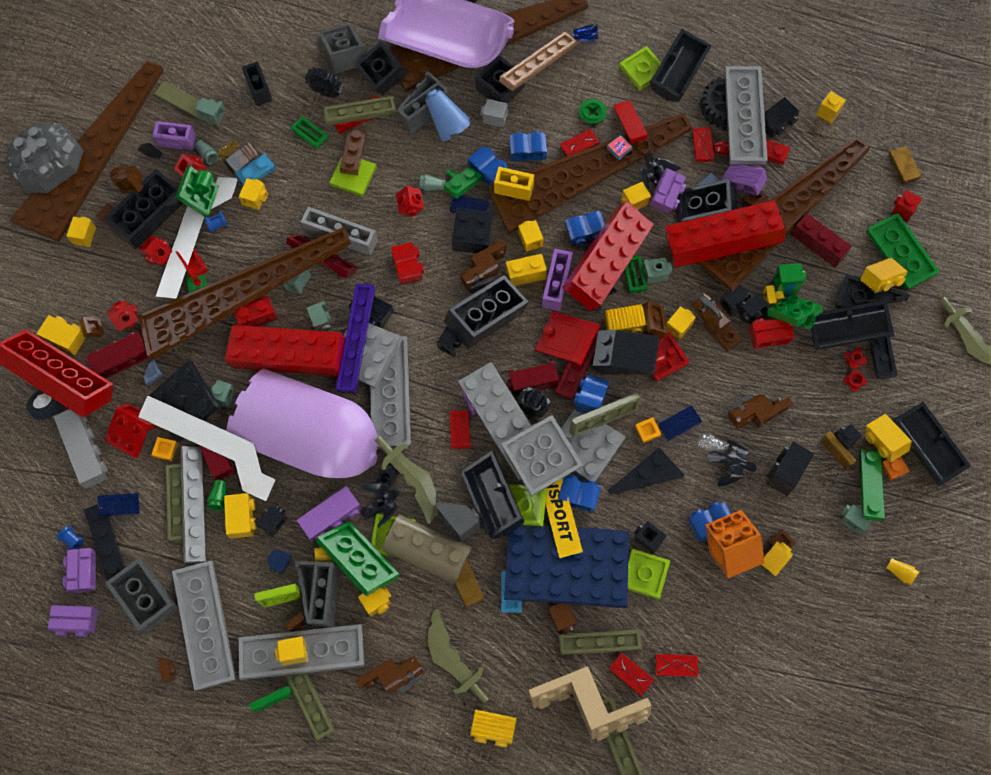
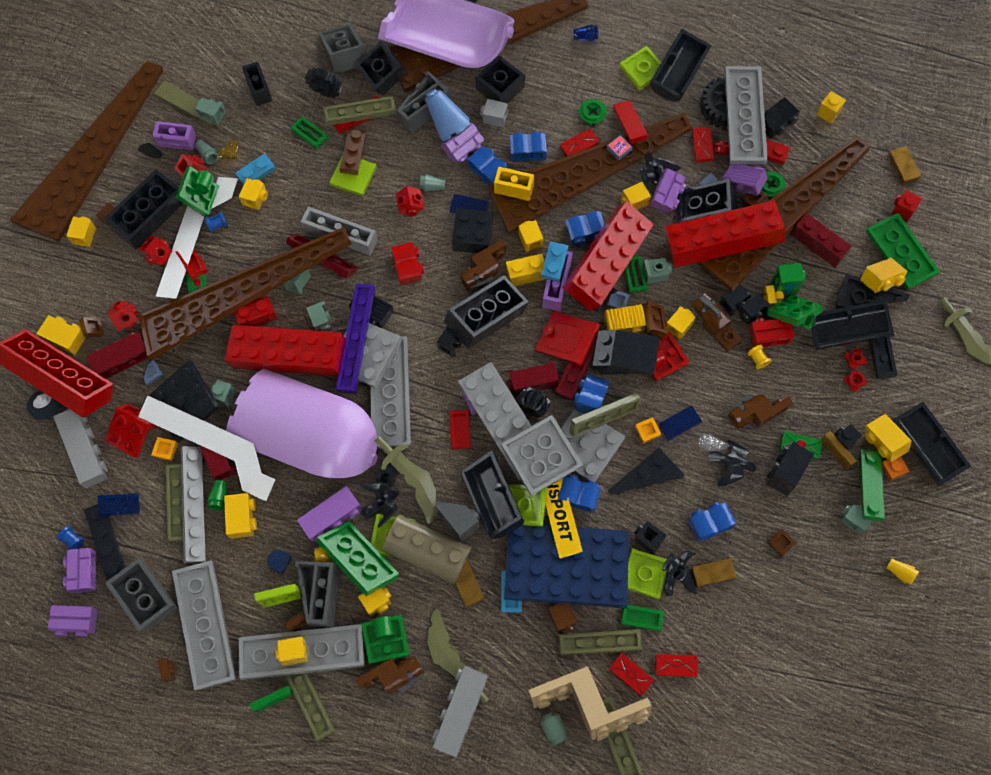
dark grey rock [5,123,84,193] -> none
reddish brown plate [110,165,144,193] -> none
leg [223,141,259,174] -> none
black brick [254,504,288,537] -> none
green plate [444,166,482,199] -> none
yellow brick [470,710,517,748] -> none
medium nougat tile [499,32,578,91] -> none
orange brick [705,510,765,578] -> none
yellow brick [761,542,793,576] -> none
none -> green plate [361,615,410,665]
none -> light grey brick [431,666,489,757]
none -> medium lavender brick [441,123,484,163]
none -> sand green brick [540,712,568,746]
none -> dark azure plate [541,241,568,282]
none -> sand blue tile [606,291,630,309]
none -> green tile [620,605,664,632]
none -> black animal [662,550,697,596]
none -> pearl gold tile [691,558,737,588]
none -> yellow bush [747,345,772,370]
none -> green gear [761,171,786,199]
none -> green tile [779,431,823,460]

